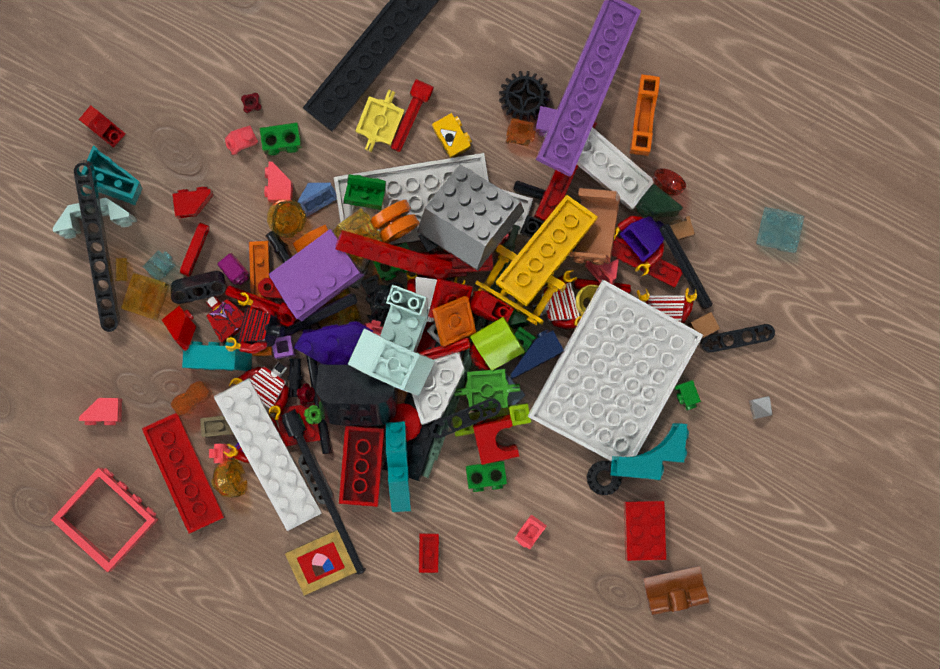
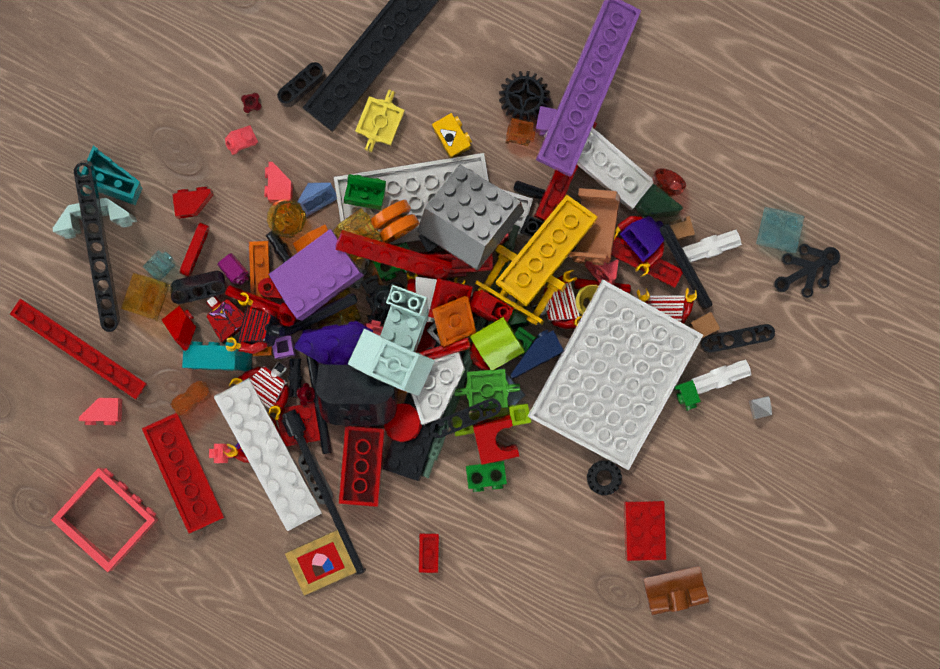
red slope [78,105,126,148] -> none
clear yellow pin [114,258,129,281] -> none
dark tan plate [200,416,234,437] -> none
clear yellow cylinder [211,459,247,498] -> none
green brick [260,123,302,156] -> none
bright green plate [304,405,322,424] -> none
teal arch [386,422,411,512] -> none
red axle [391,79,434,152] -> none
coral bracket [515,515,547,549] -> none
teal arch [610,423,689,480] -> none
orange arch [629,74,660,156] -> none
none -> red plate [10,299,147,400]
none -> black beam [277,62,325,108]
none -> white piece [683,230,742,263]
none -> white piece [691,360,751,394]
none -> black plant [773,244,840,298]

